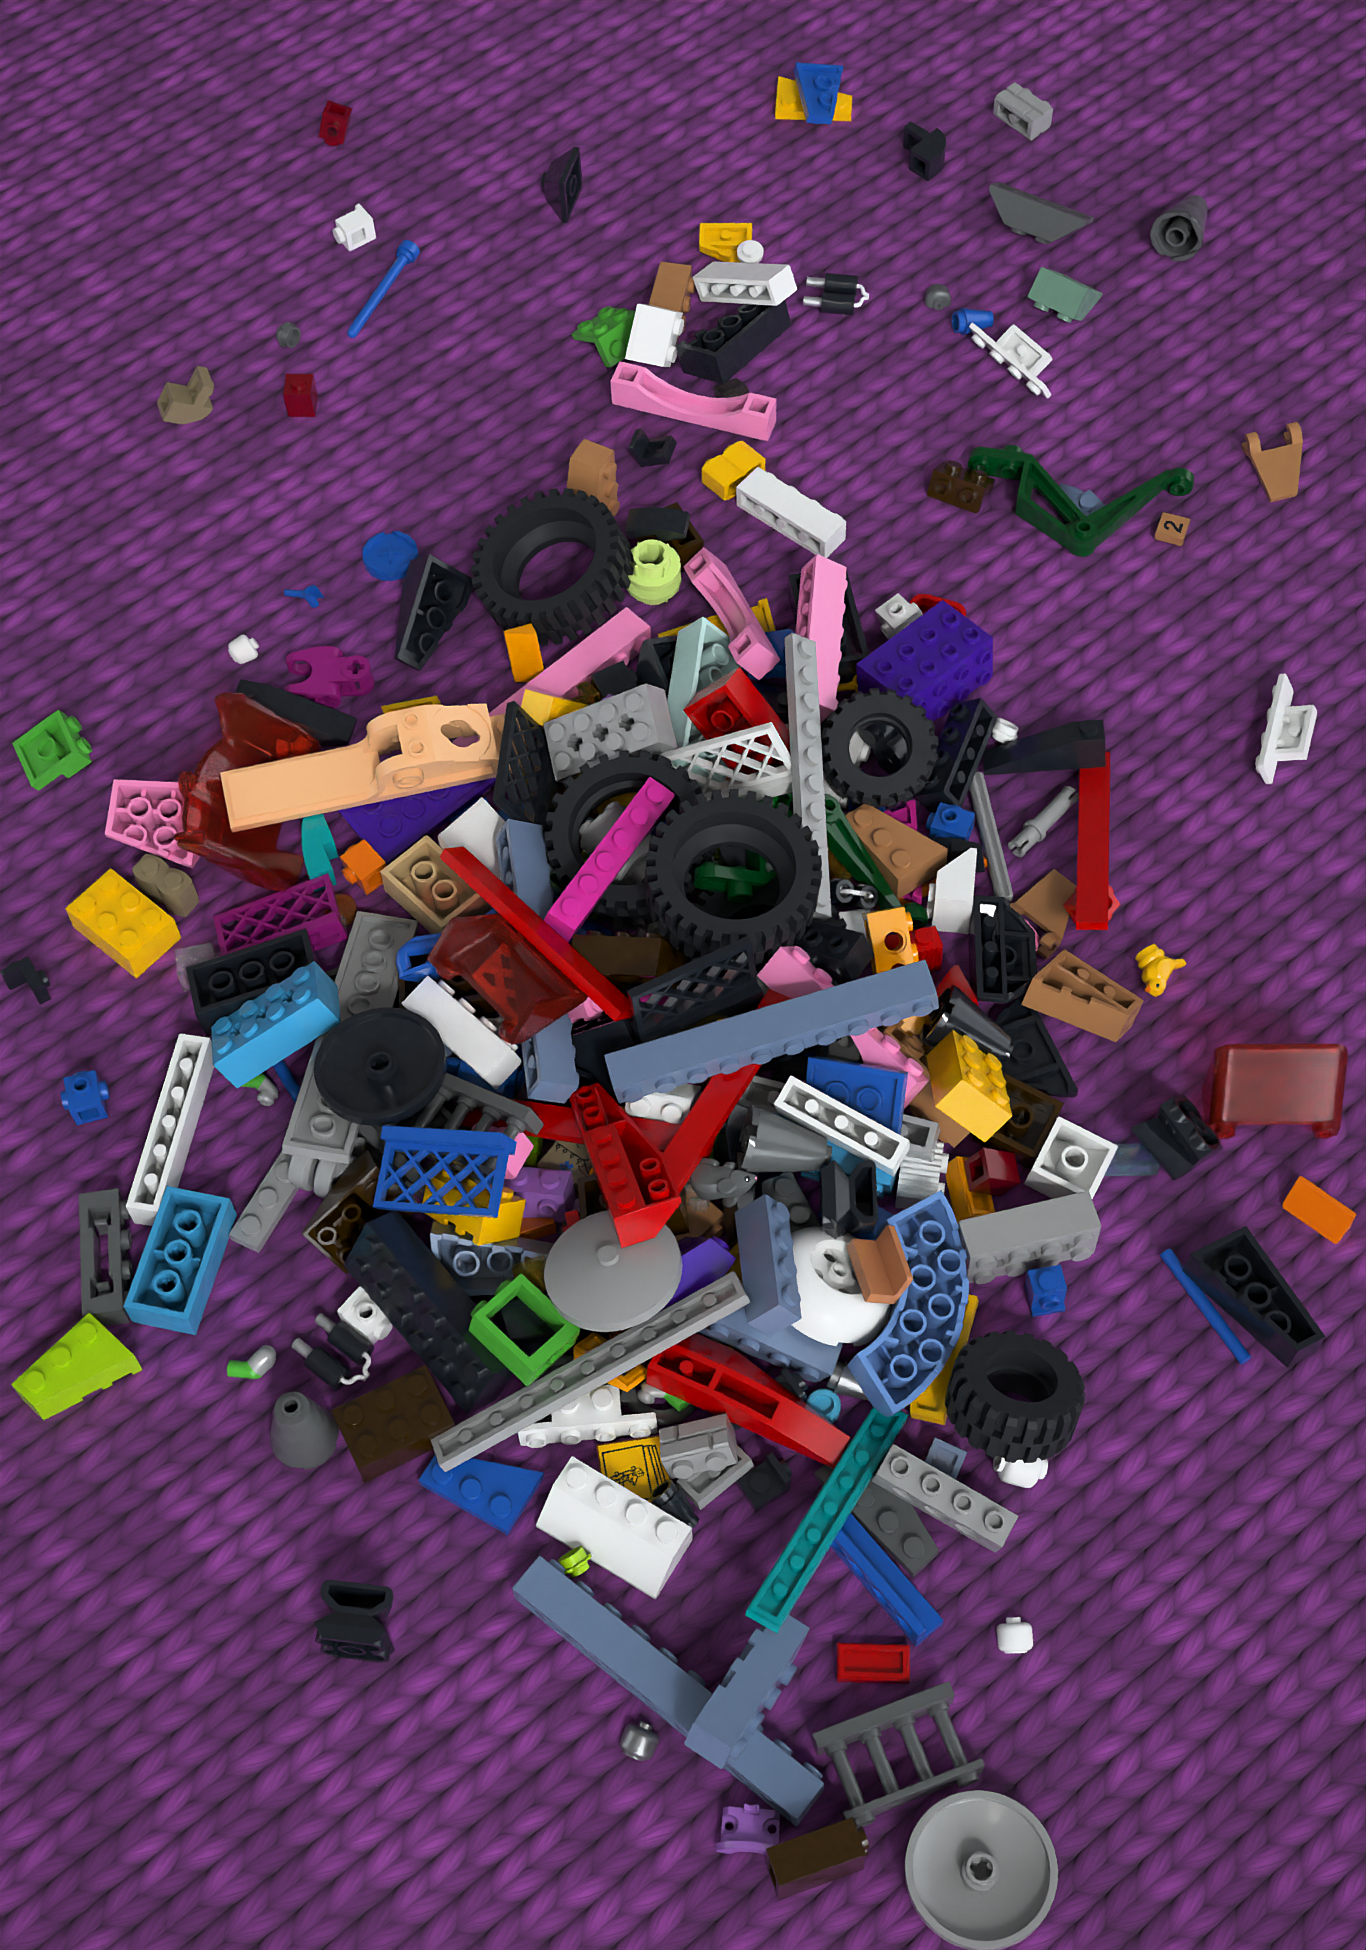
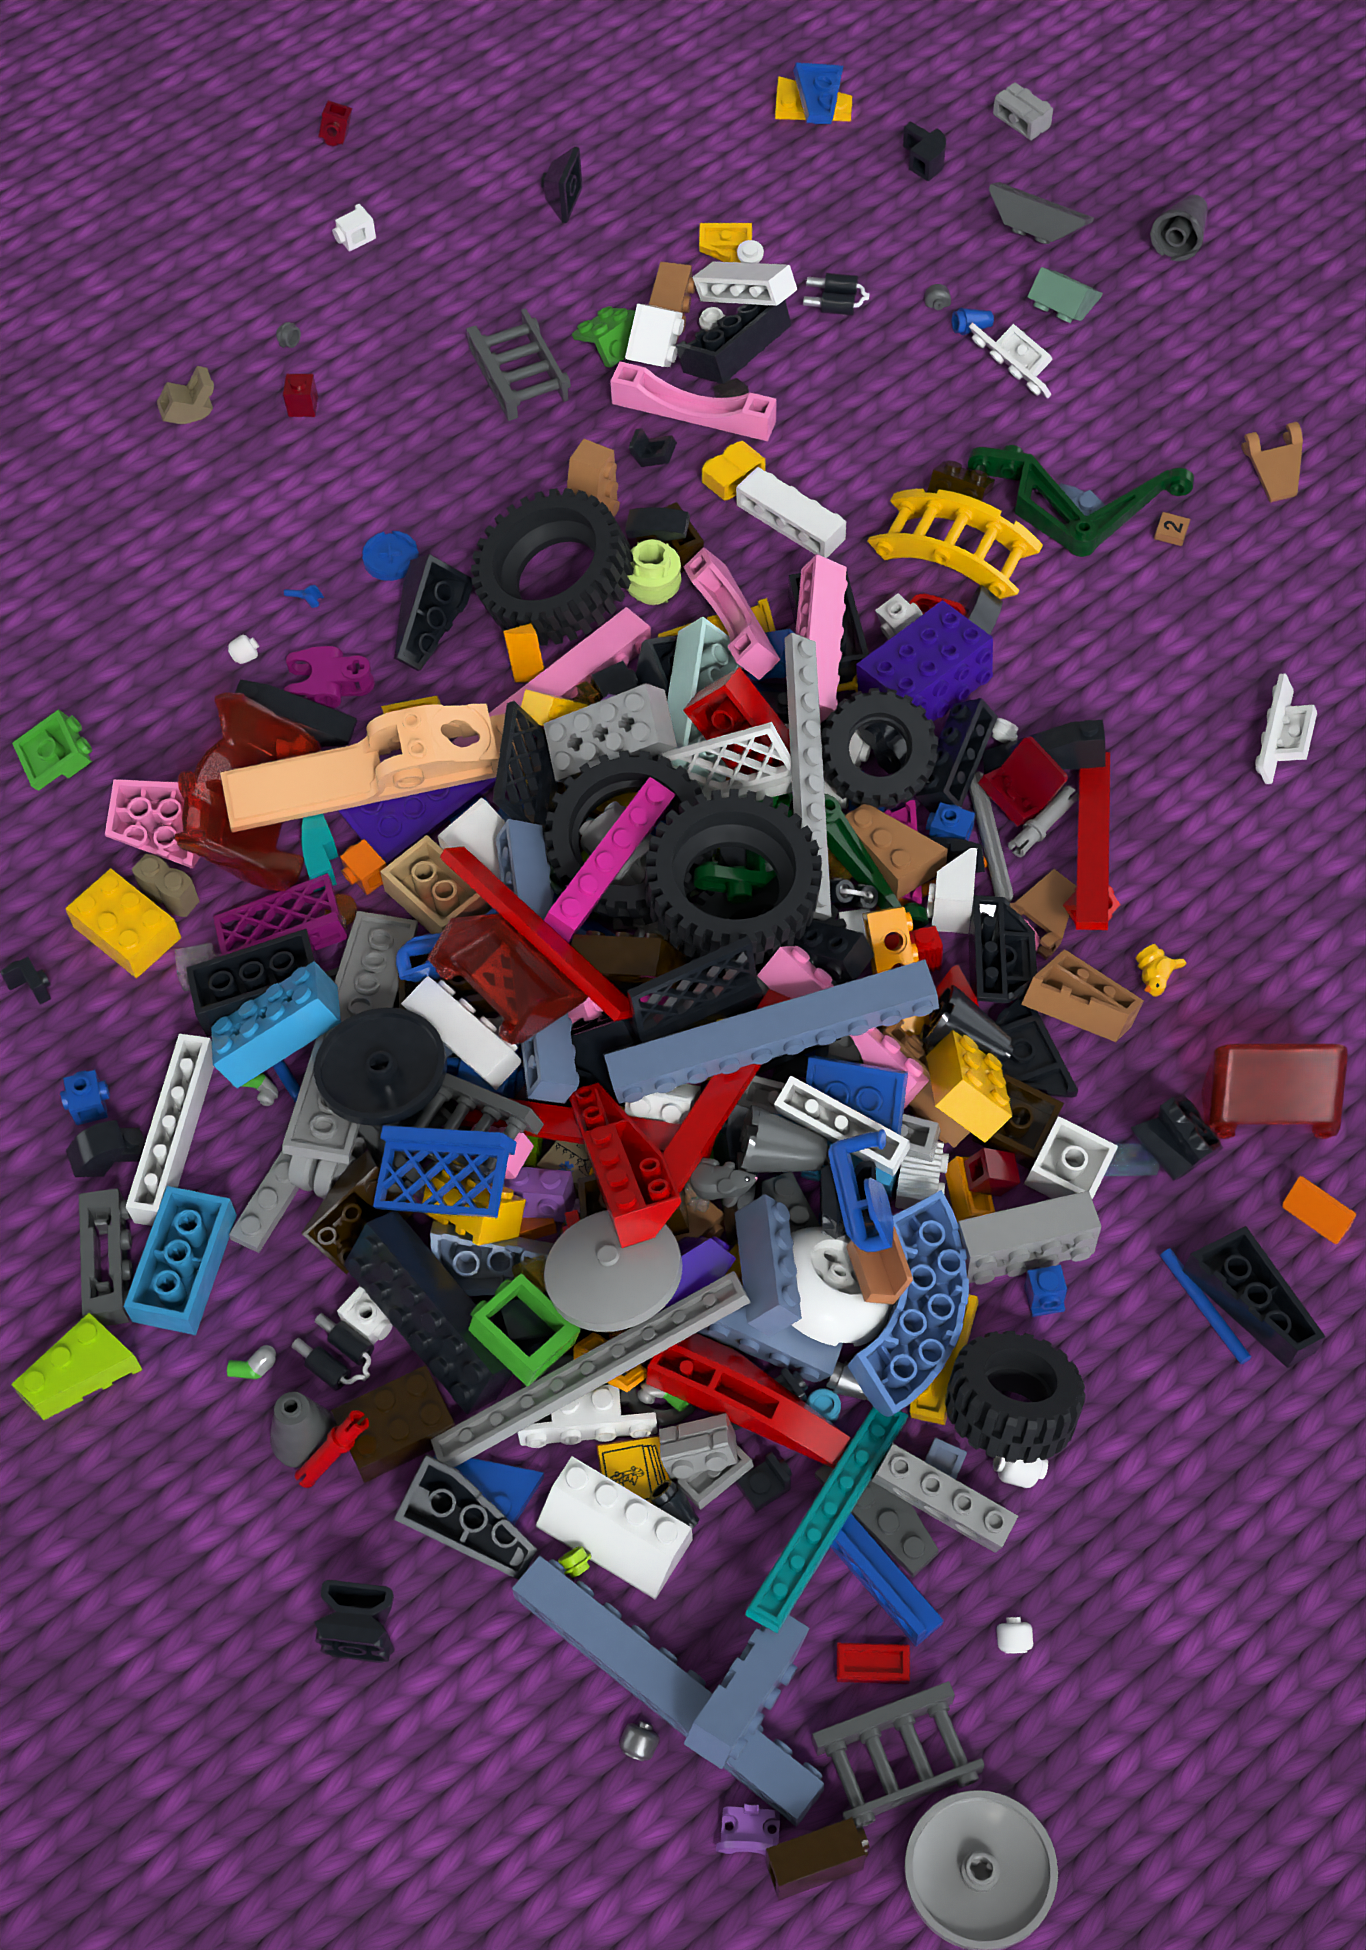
blue piece [347,240,420,338] -> none
none -> black brick [66,1120,145,1177]
none -> red pin [295,1410,369,1488]
none -> black wedge [394,1454,537,1580]
none -> dark grey fence [466,308,571,421]
none -> white plate [699,307,725,332]
none -> blue piece [828,1129,894,1252]
none -> yellow fence [867,488,1043,599]
none -> black slope [965,585,1003,635]
none -> dark red bracket [978,736,1068,827]

